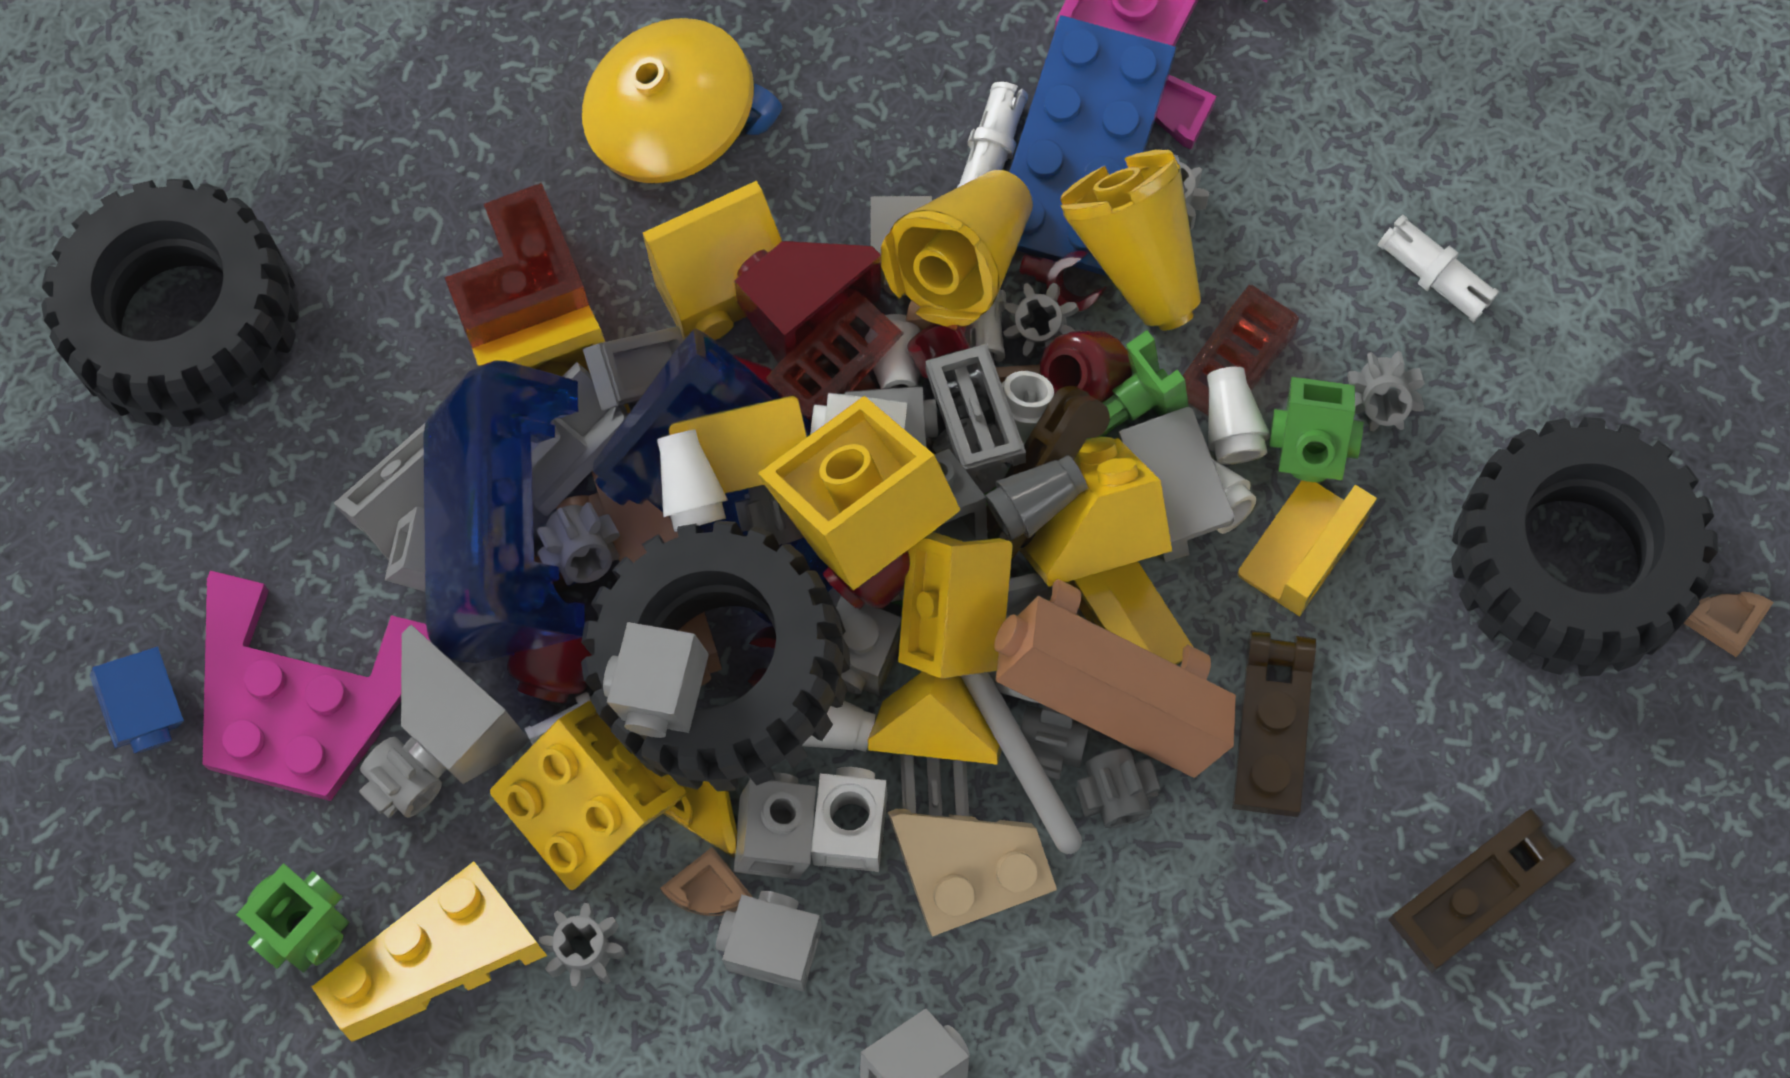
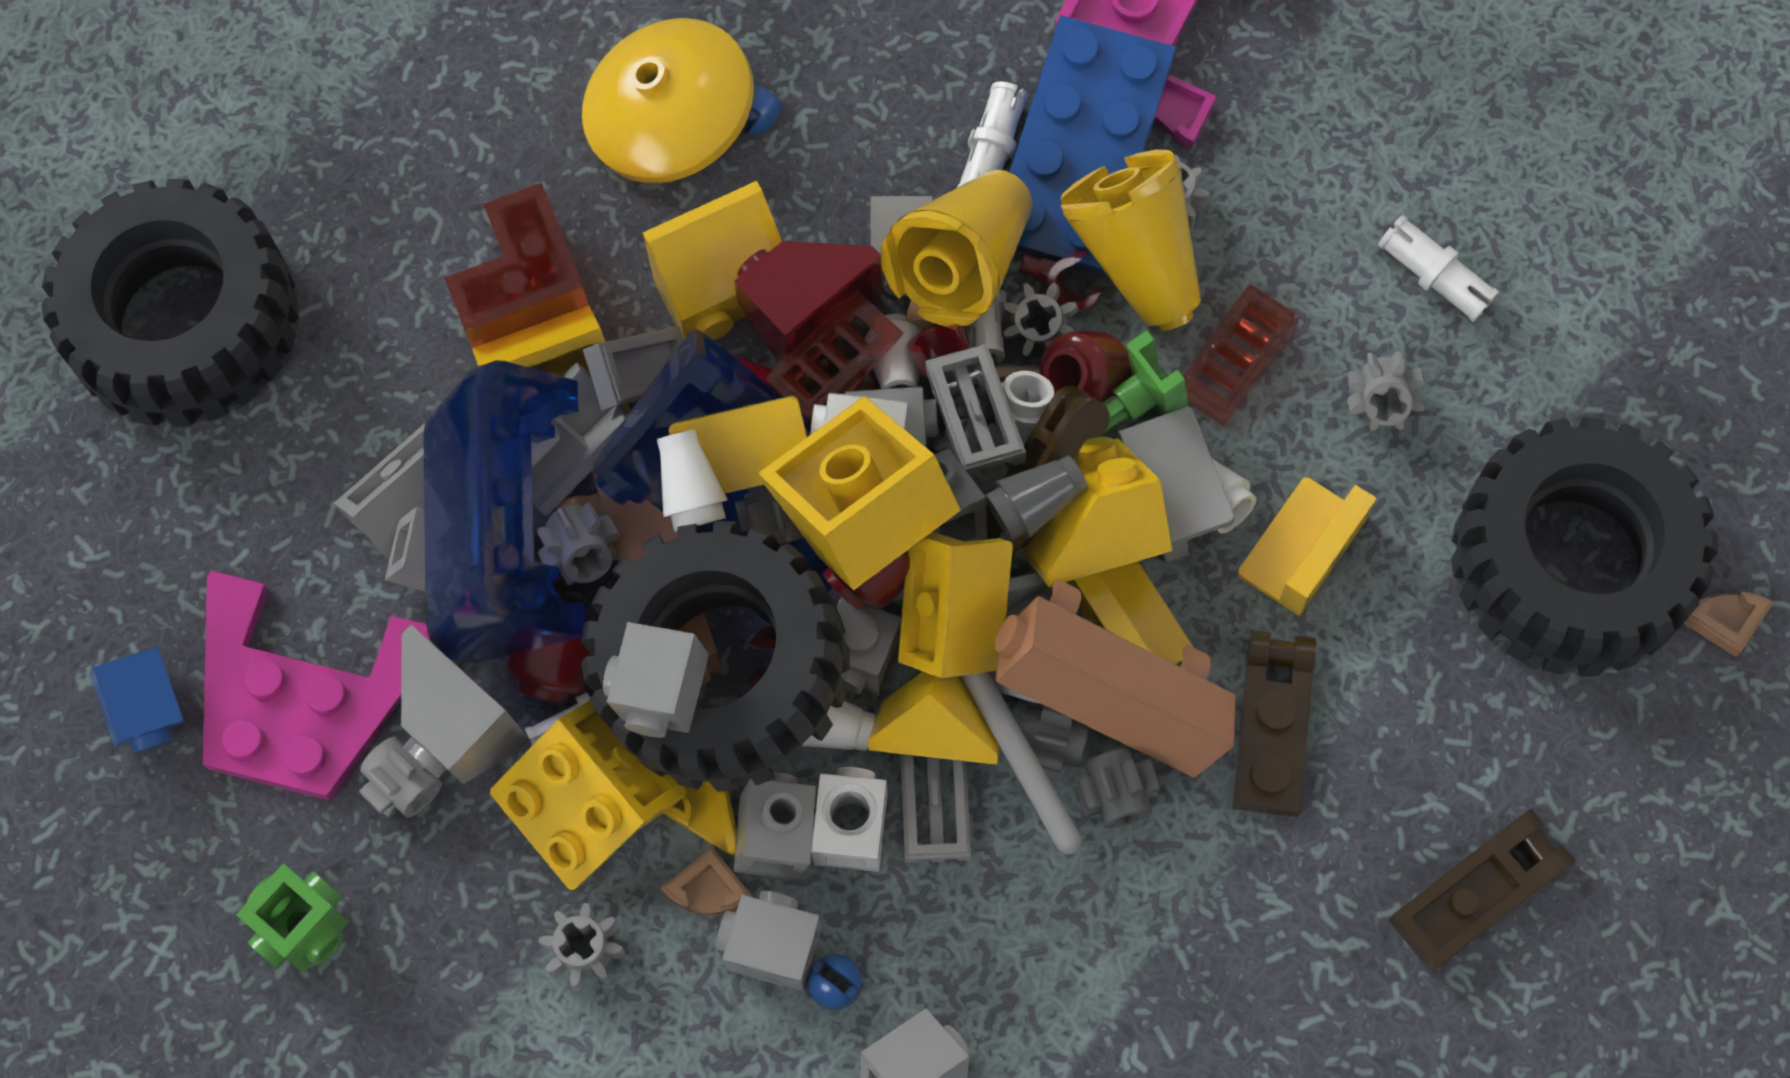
yellow wing [311,861,547,1042] -> none
tan wing [888,809,1057,936] -> none
white cone [1207,367,1271,465] -> none
bright green brick [1269,377,1364,482] -> none
none -> blue hinge [808,954,862,1010]

